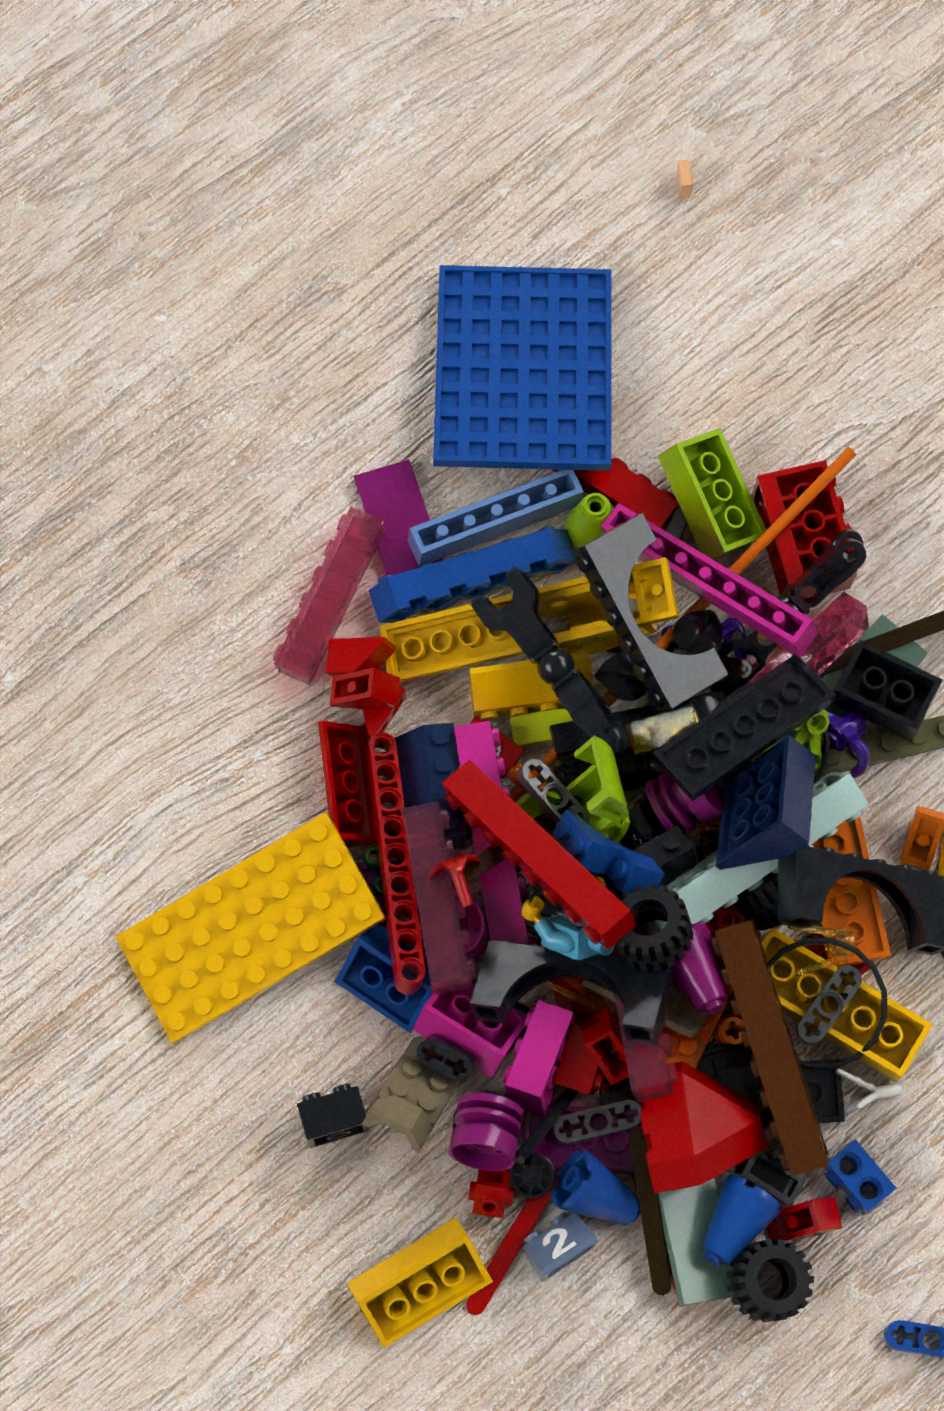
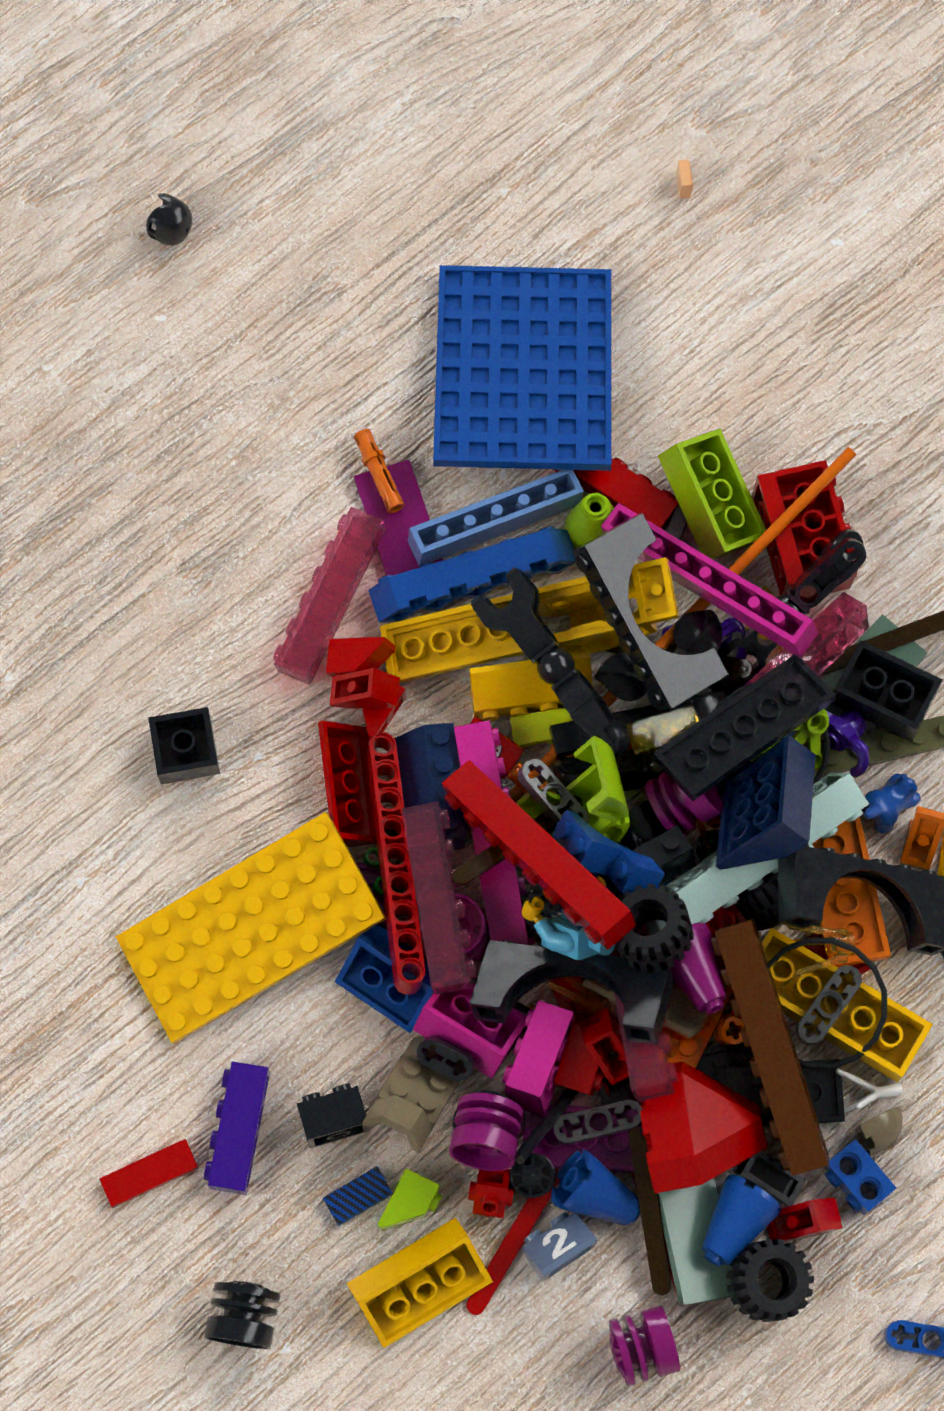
red plant [428,854,481,907] -> none
none -> red tile [99,1138,199,1208]
none -> black helmet [146,193,192,245]
none -> black brick [148,707,220,784]
none -> dark purple brick [204,1061,270,1195]
none -> black wheel [204,1281,281,1350]
none -> tile [323,1166,393,1226]
none -> orange pin [353,429,405,514]
none -> lime slope [377,1168,443,1231]
none -> magenta wheel [609,1305,681,1387]
none -> dark tan brick [855,1107,903,1157]
none -> blue animal [861,773,921,834]

